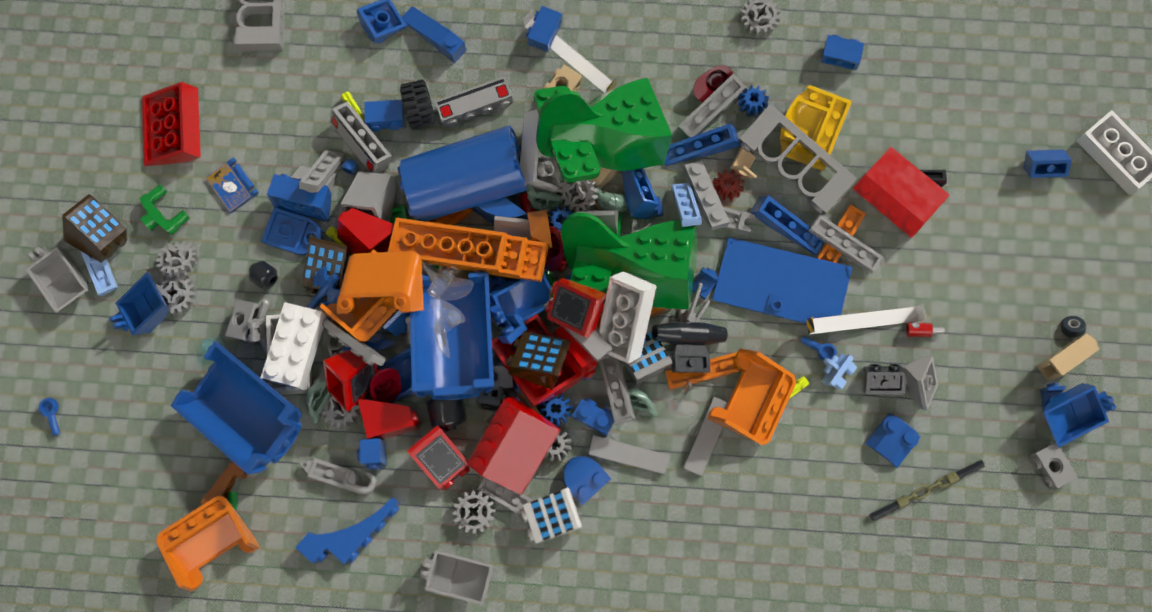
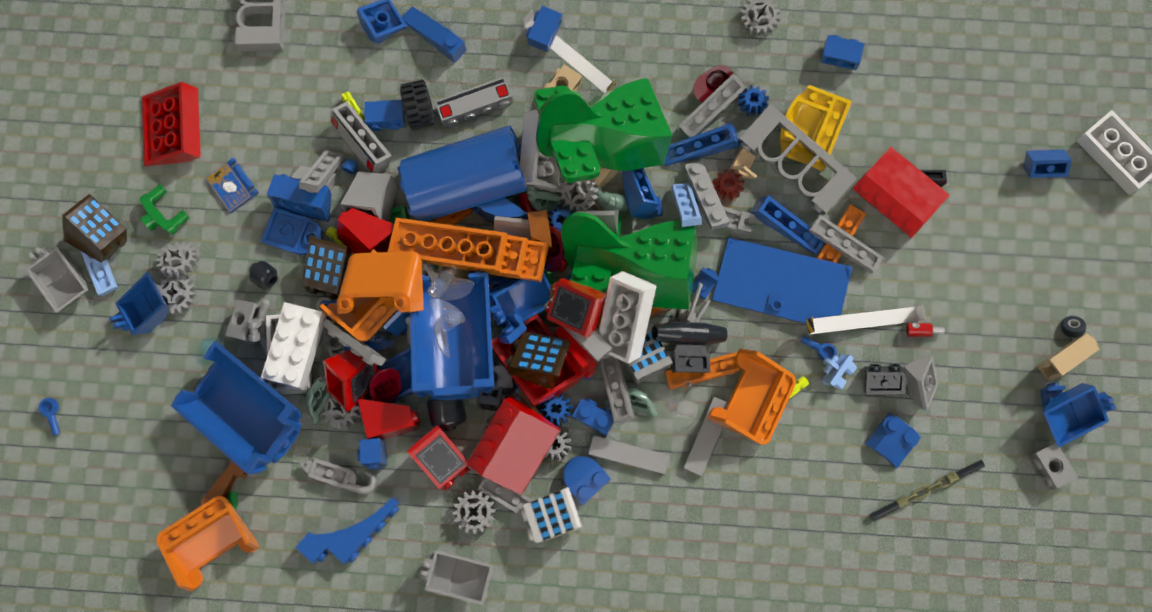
blue piece [306,267,340,309] -> none

